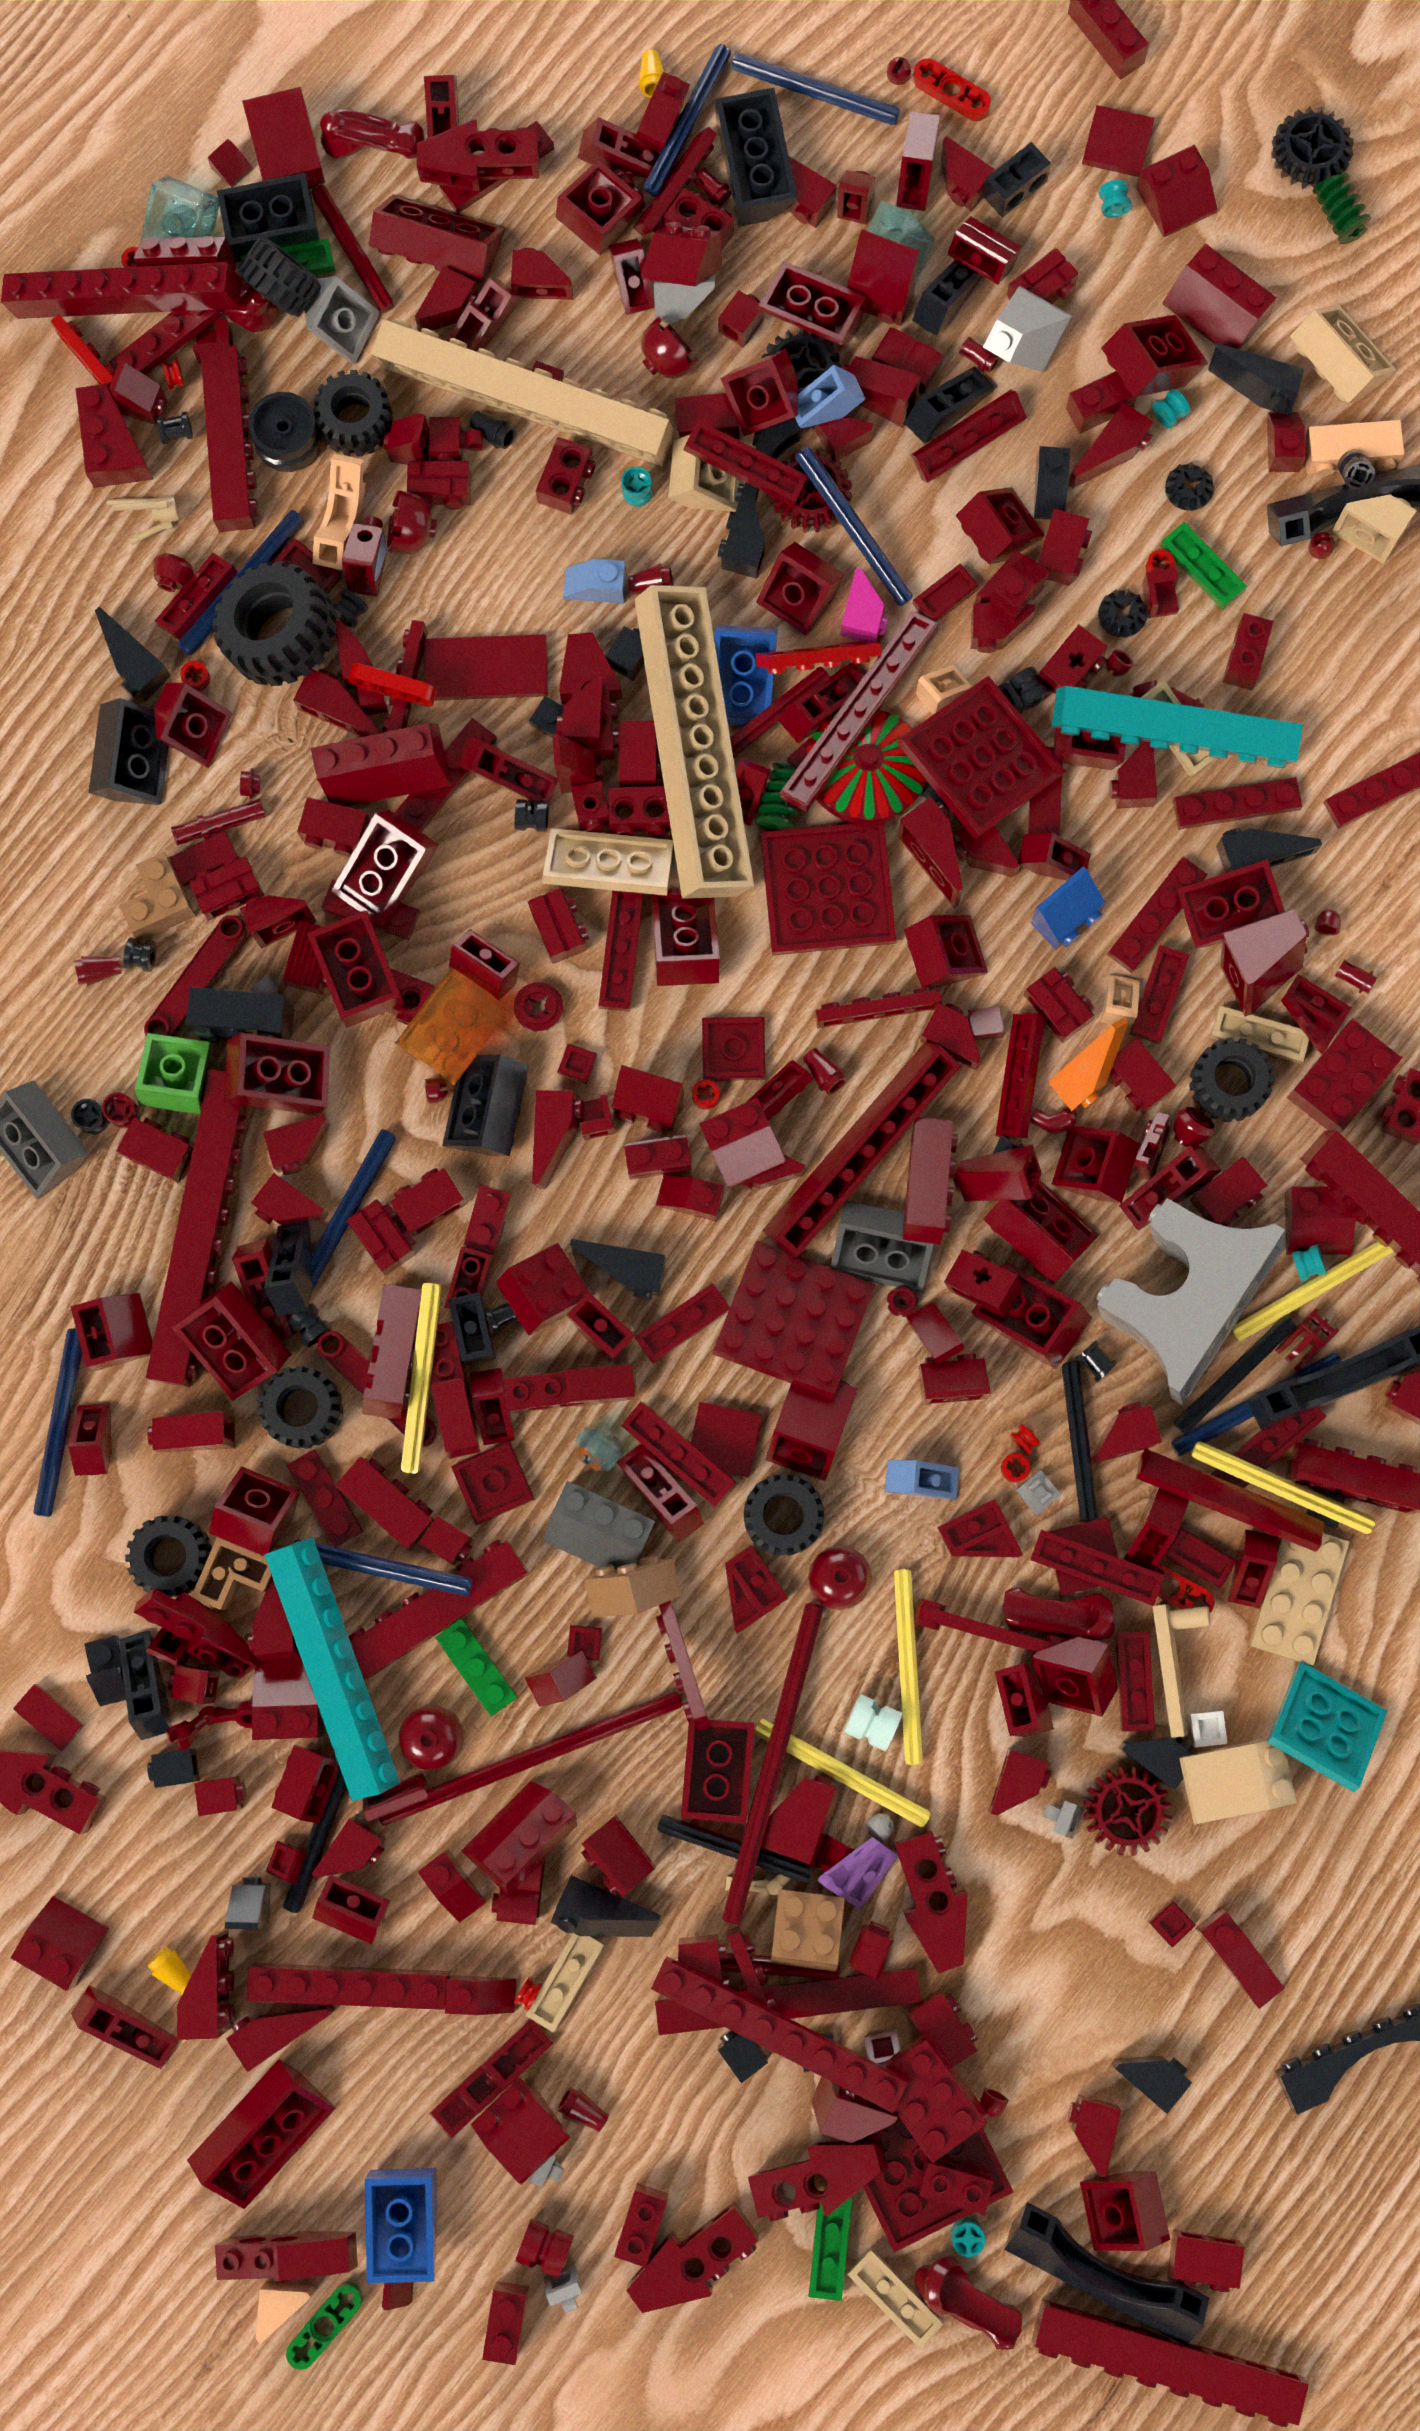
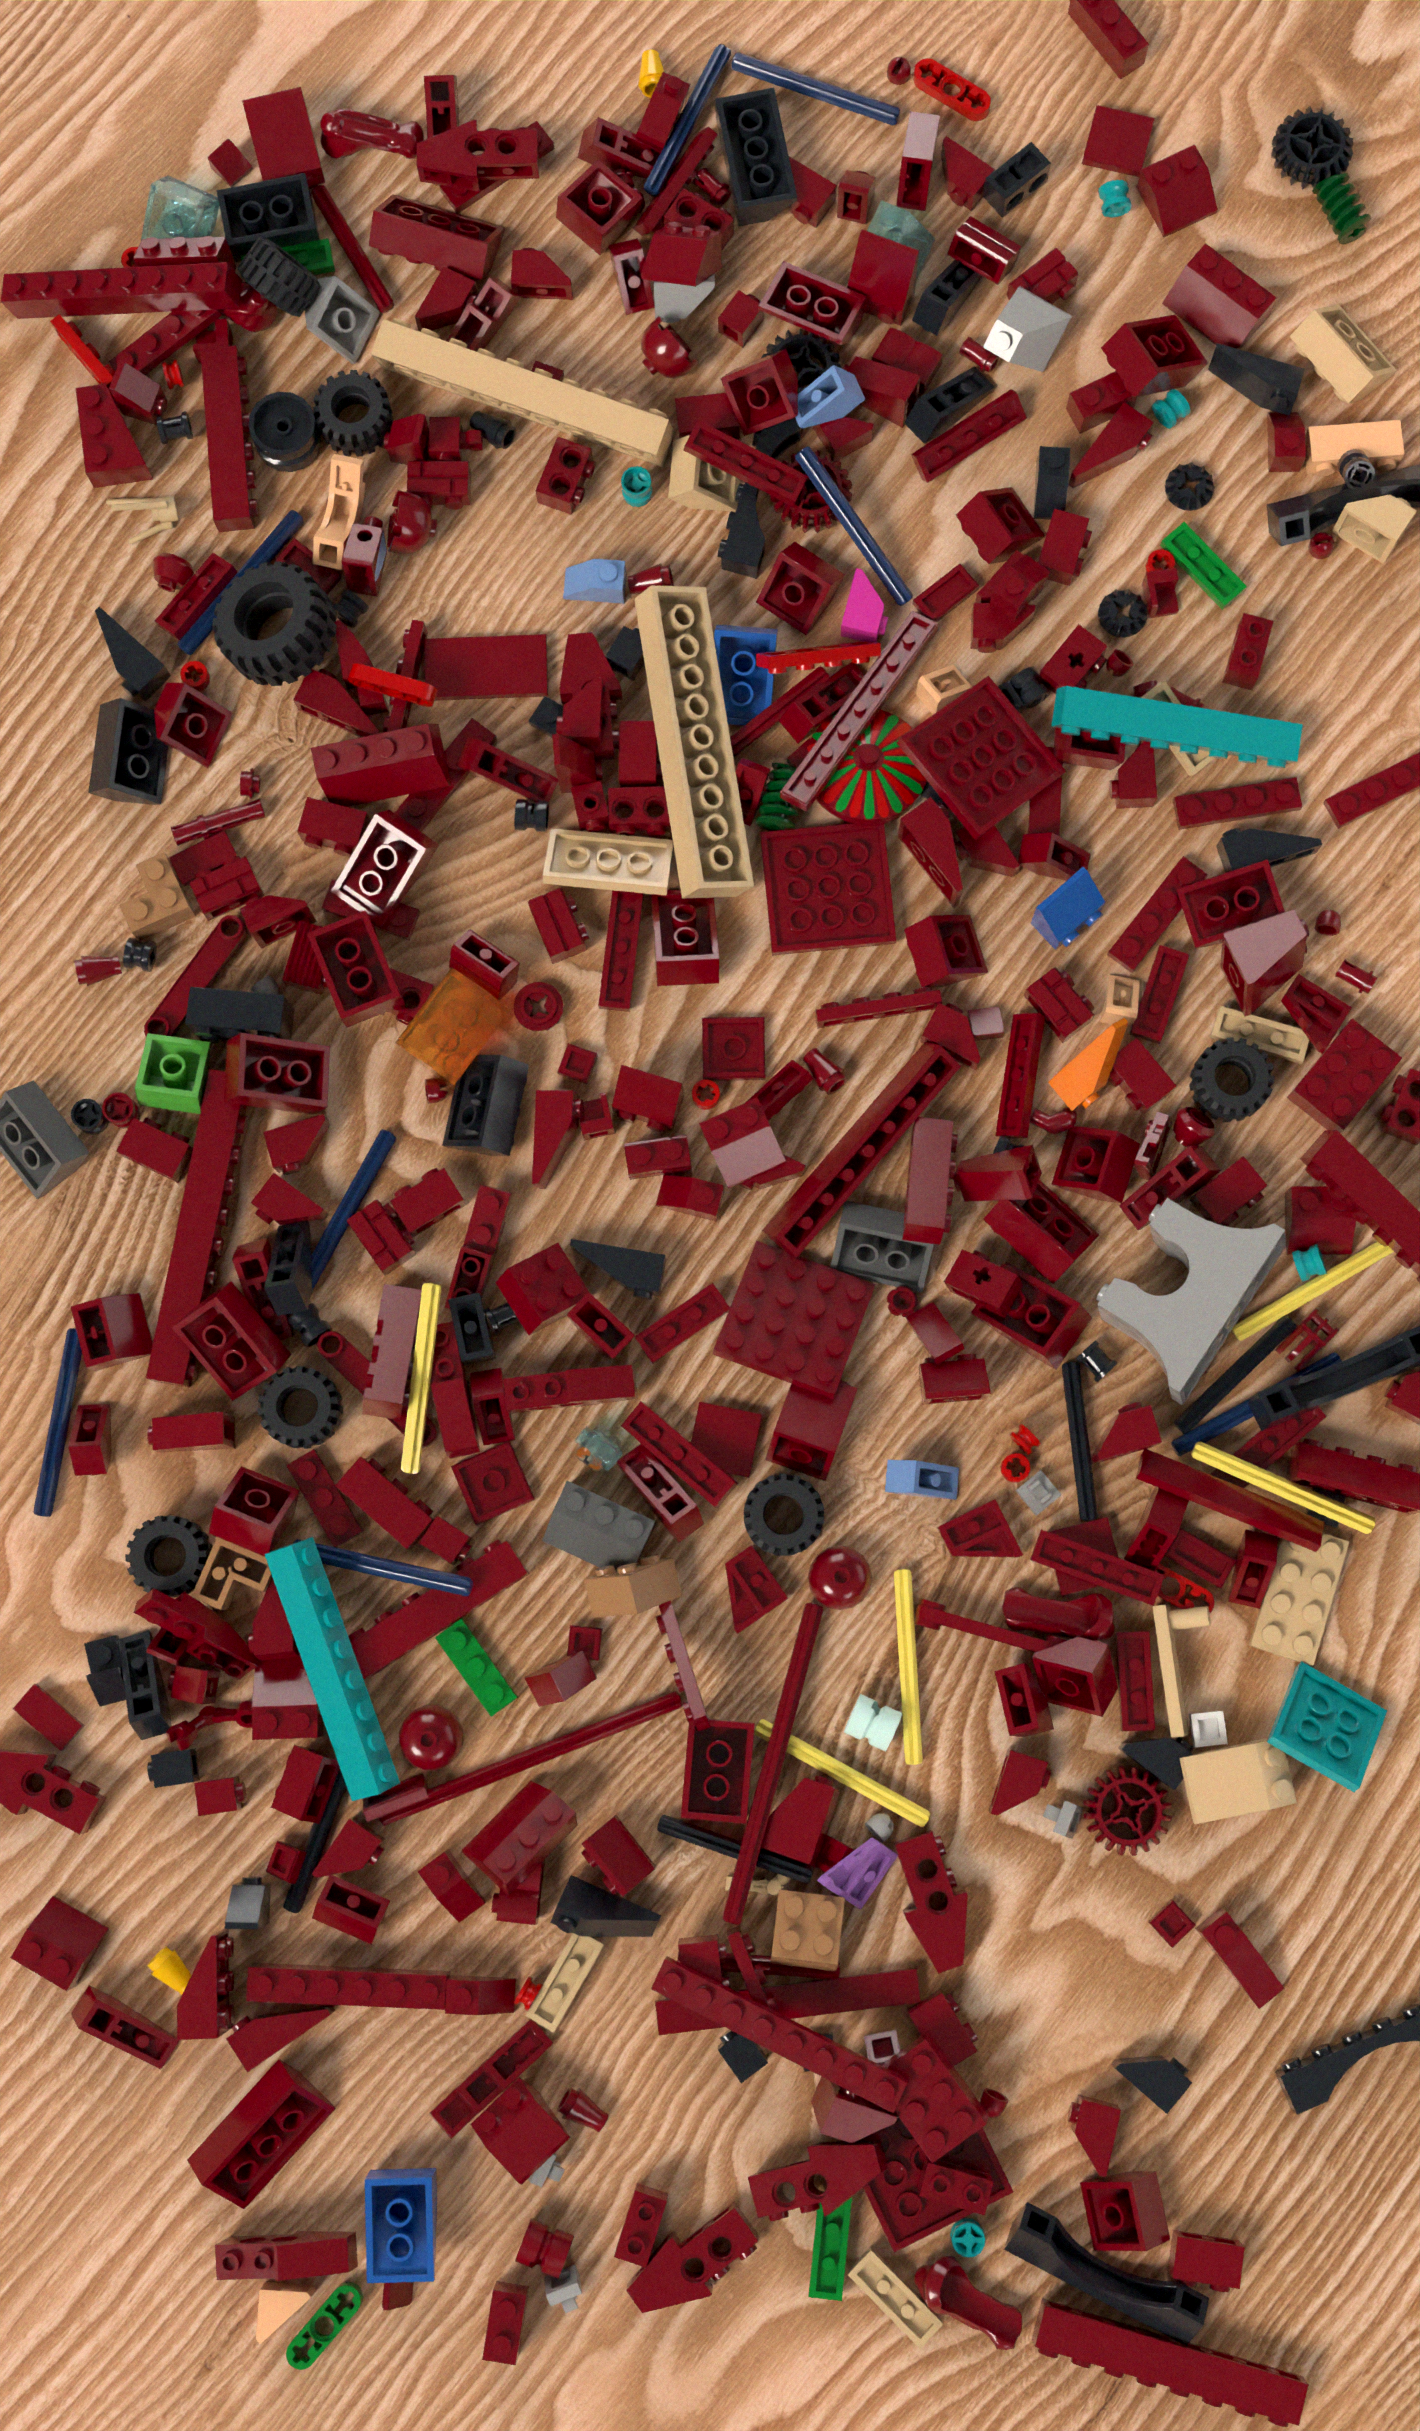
dark red brick [848,1920,894,1979] -> none

